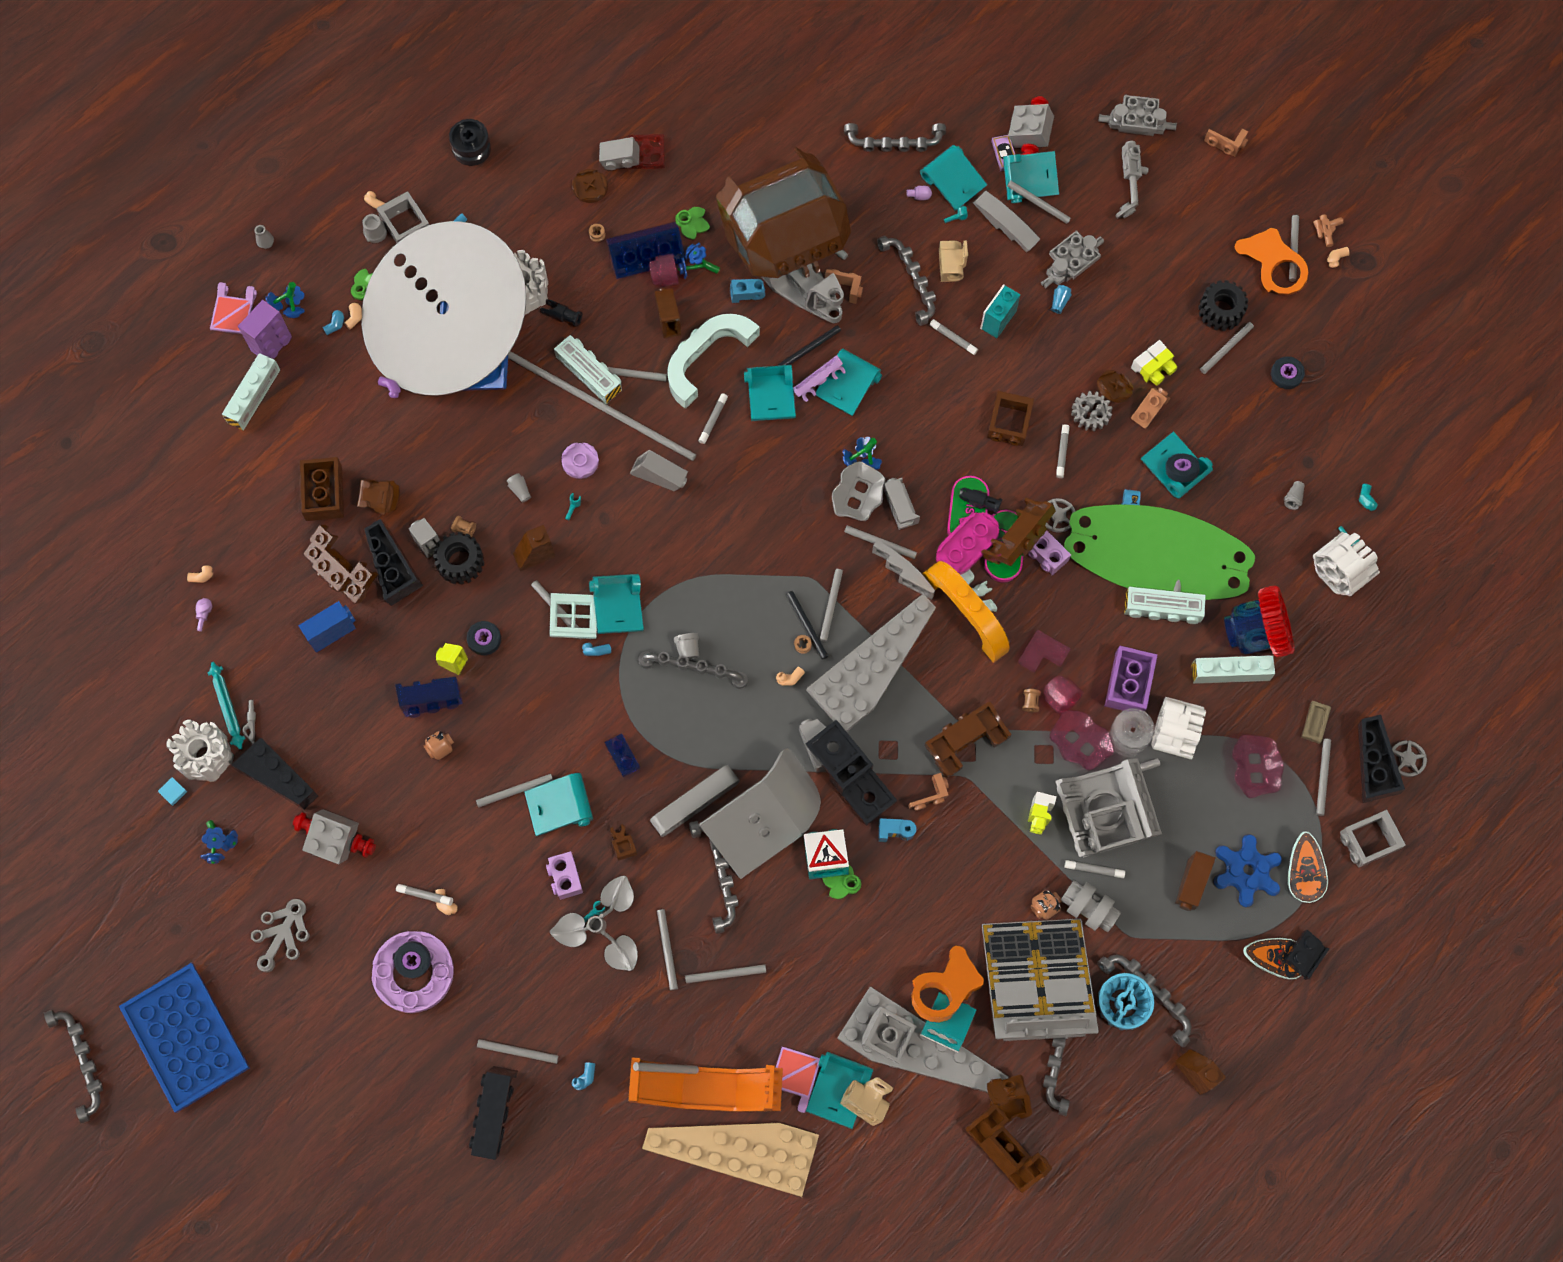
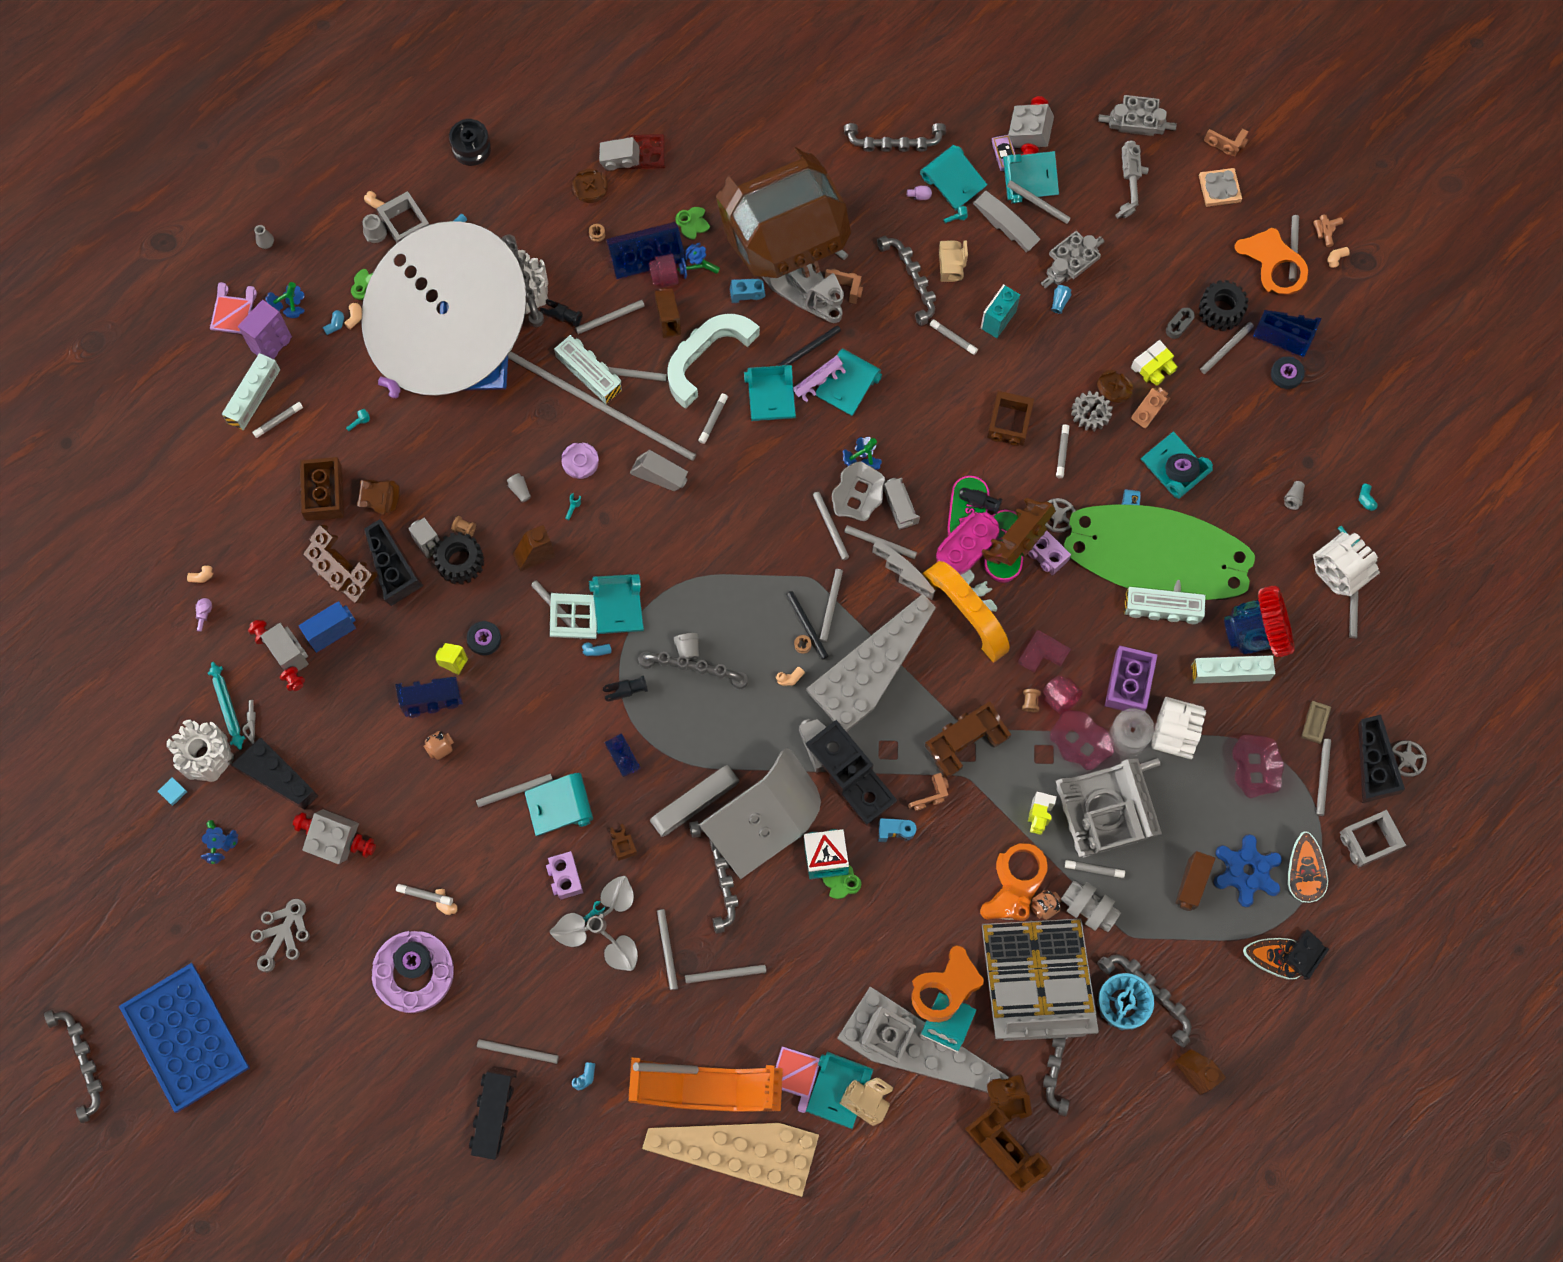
none -> light grey brick [248,620,309,692]
none -> light grey bar [252,402,303,438]
none -> teal hand [346,409,370,431]
none -> flat silver bar [501,234,544,327]
none -> light grey bar [575,300,644,334]
none -> black piece [603,675,648,702]
none -> light grey bar [813,492,849,560]
none -> orange animal [980,843,1048,921]
none -> dark grey beam [1166,308,1194,339]
none -> piece [1199,168,1242,207]
none -> clear blue wedge [1253,310,1322,357]
none -> light grey bar [1349,591,1358,638]

